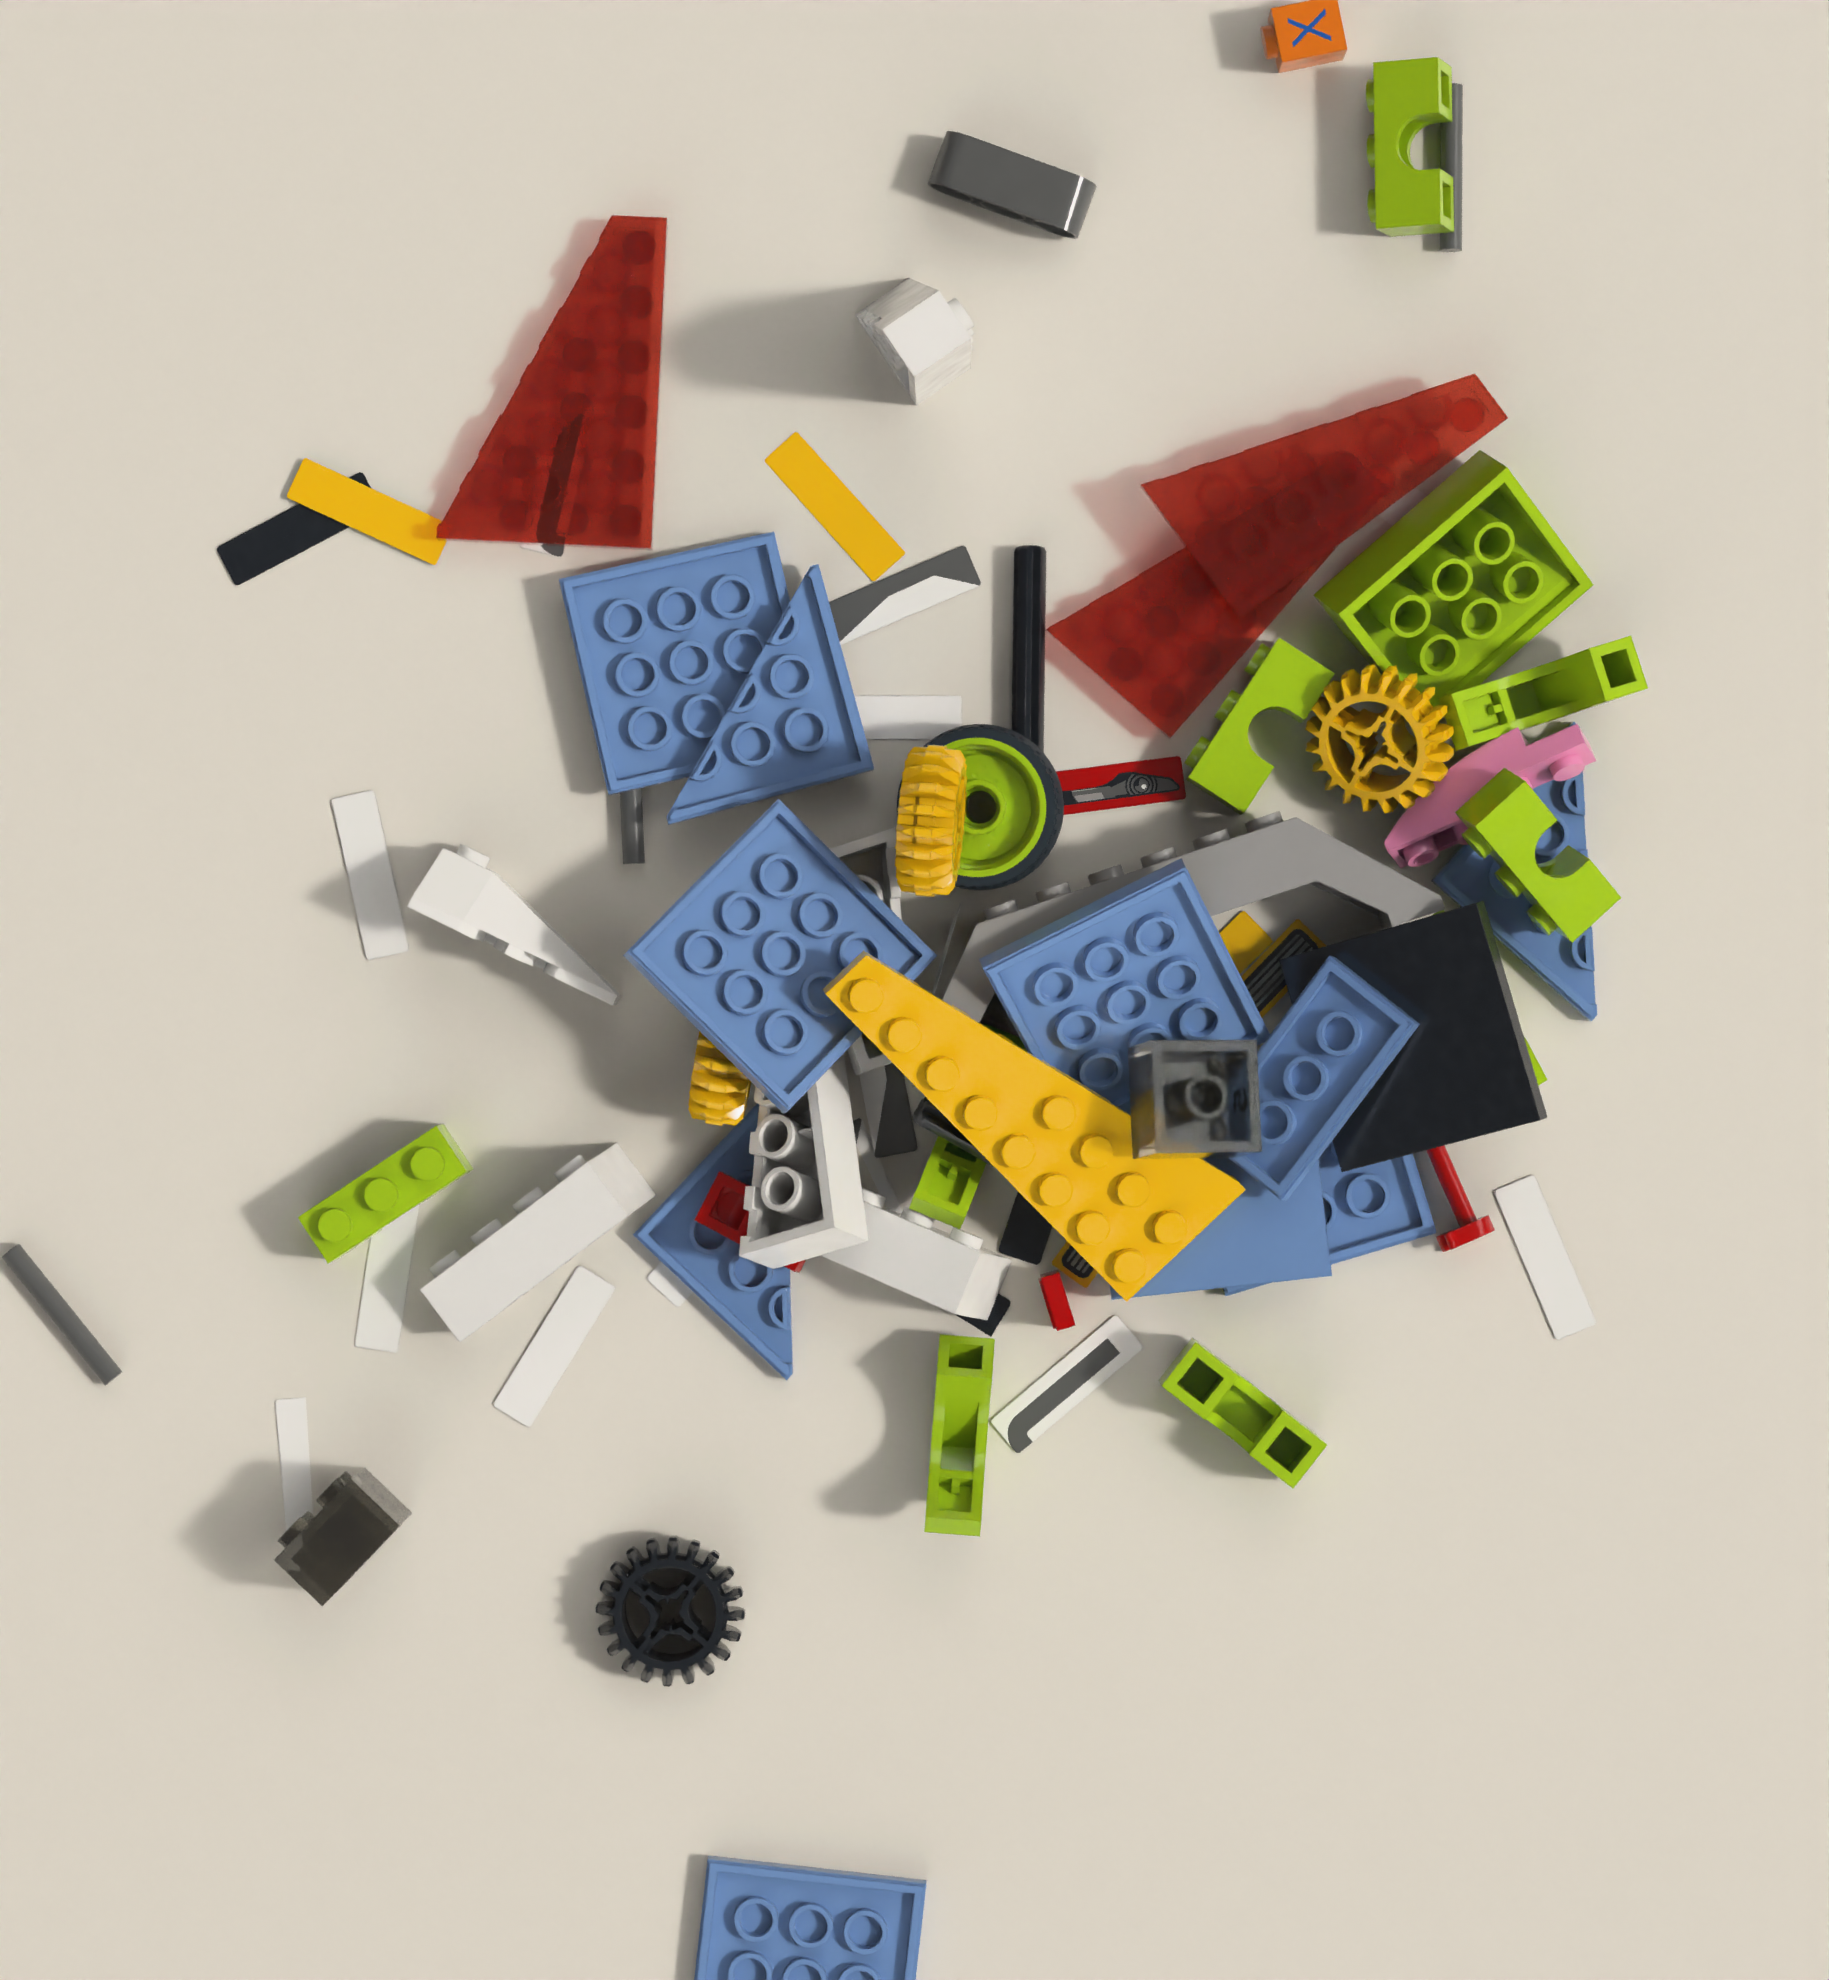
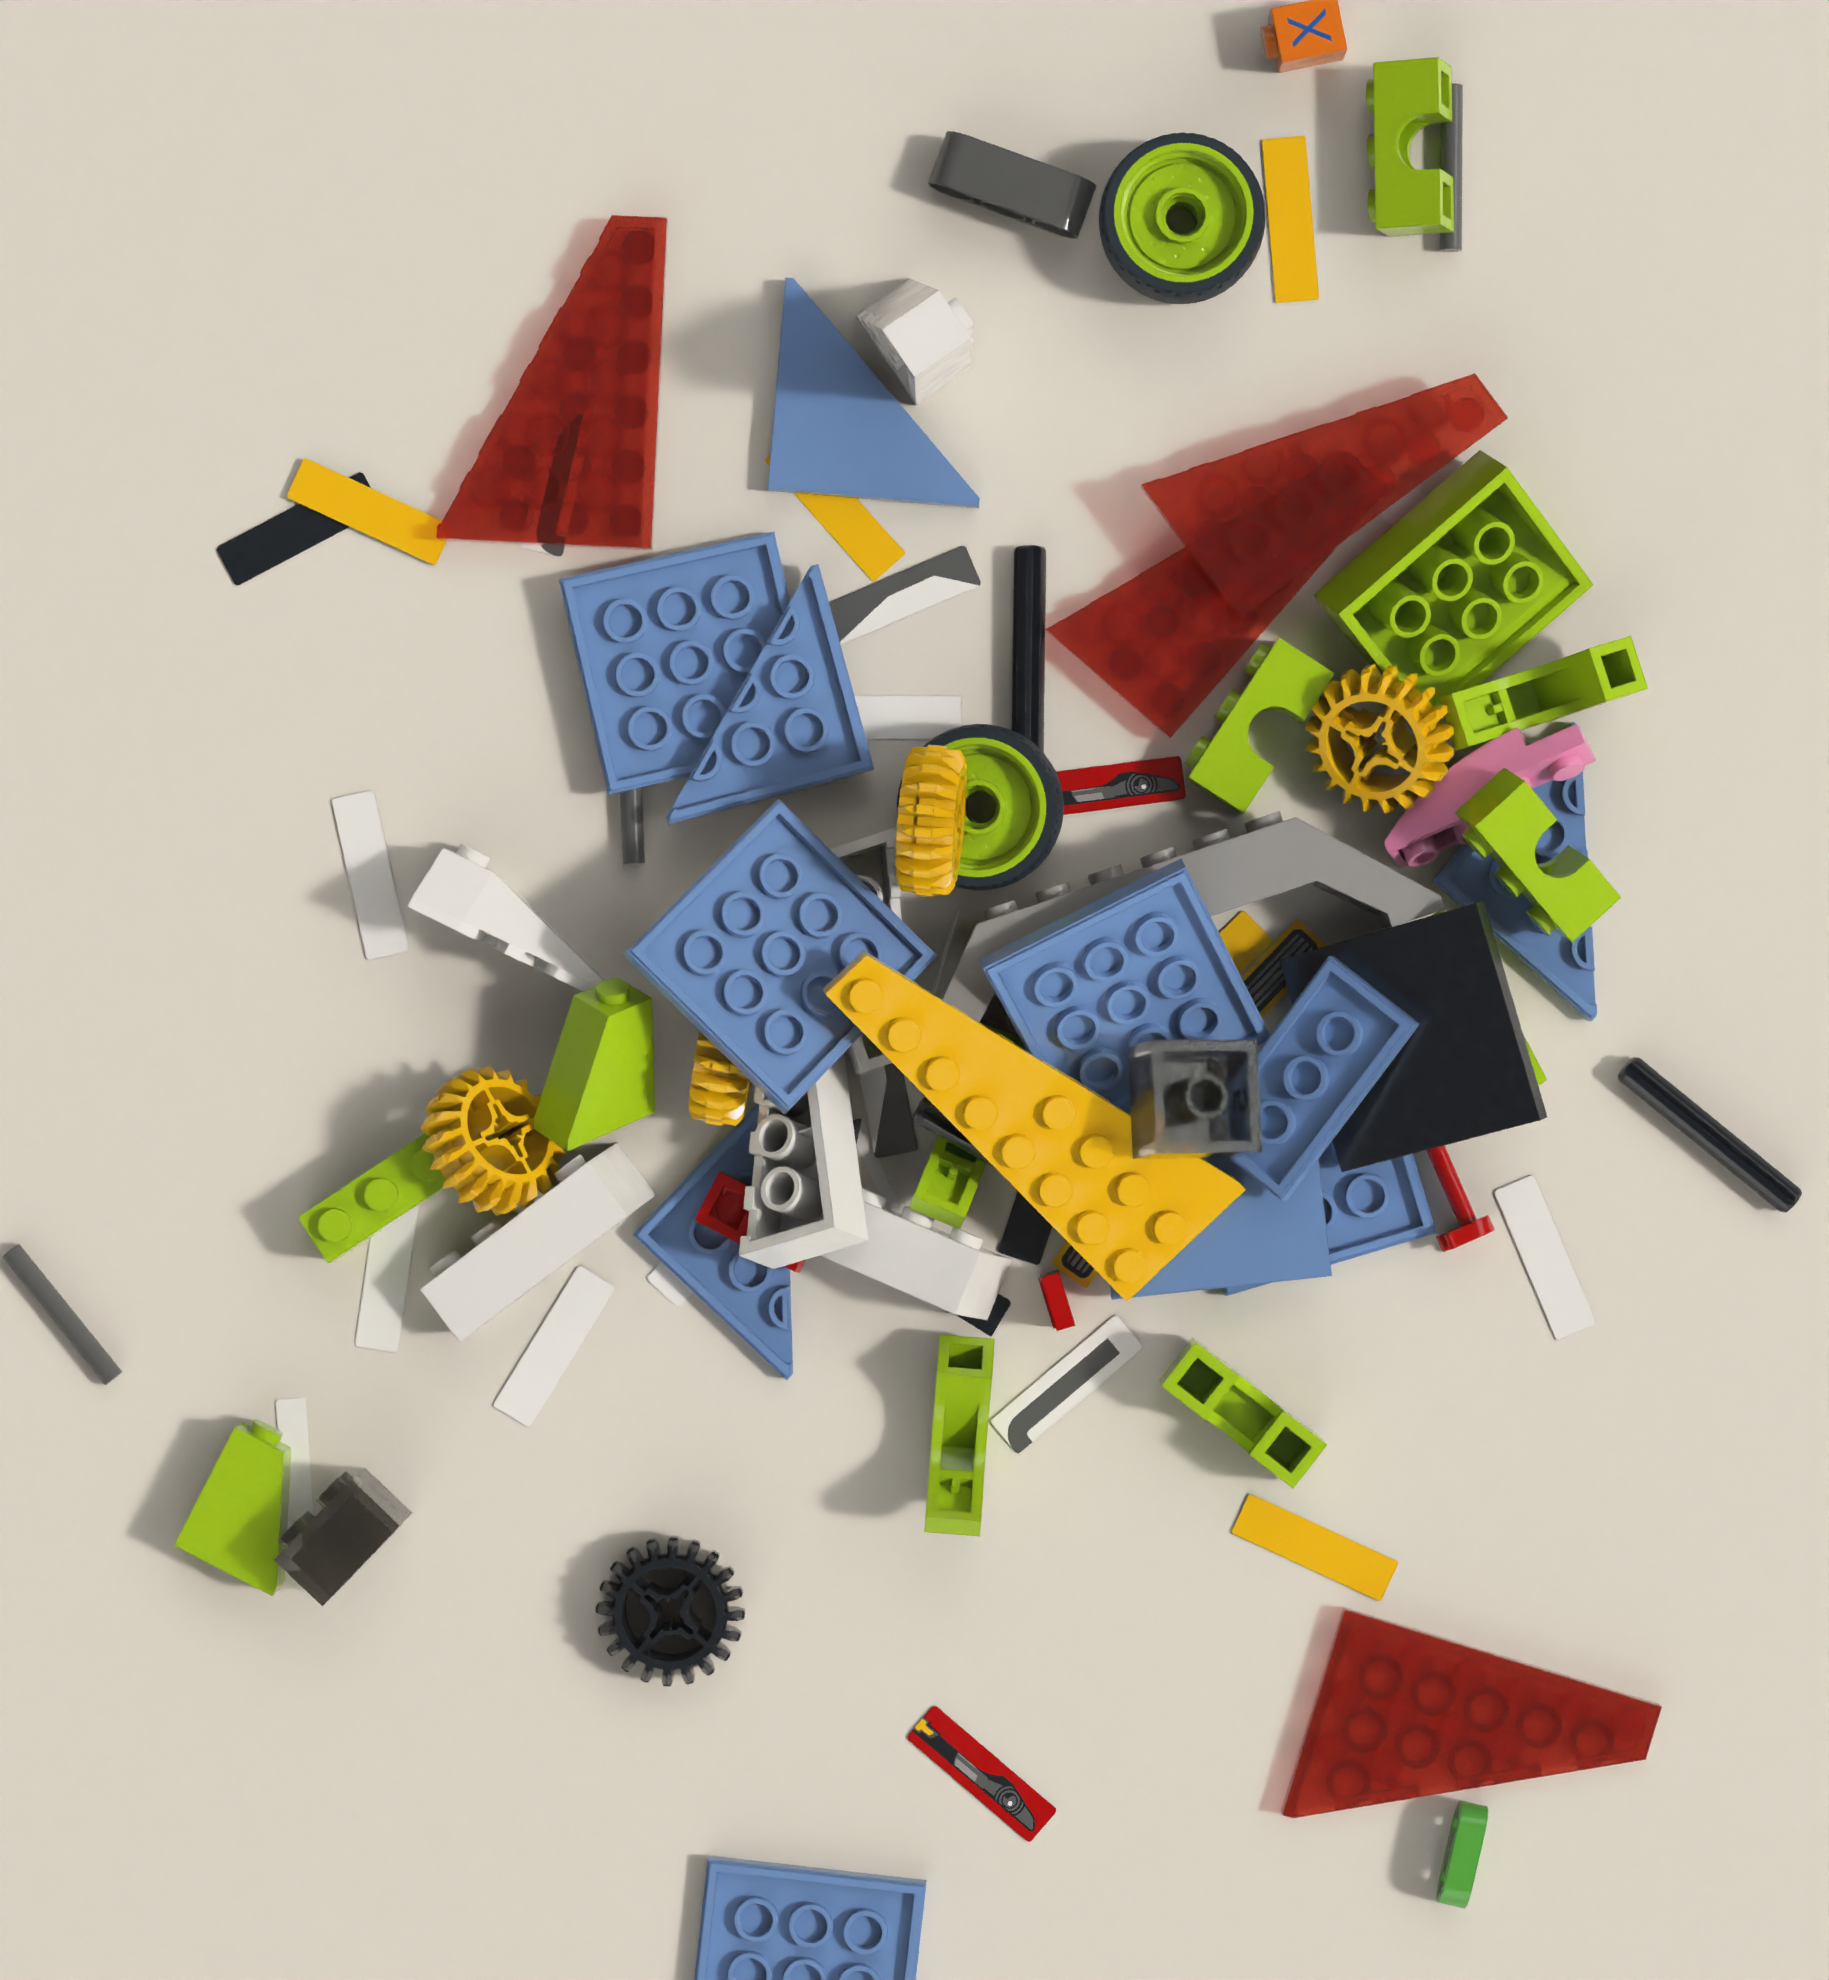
none -> lime slope [174,1420,291,1596]
none -> yellow gear [420,1066,566,1216]
none -> lime slope [533,977,655,1151]
none -> medium blue tile [768,277,980,508]
none -> red sticker [908,1706,1056,1842]
none -> lime wheel [1099,132,1265,304]
none -> yellow sticker [1232,1494,1398,1601]
none -> yellow sticker [1262,136,1319,303]
none -> clear red wing [1281,1607,1662,1818]
none -> bright green beam [1436,1800,1488,1909]
none -> black axle [1618,1057,1802,1213]

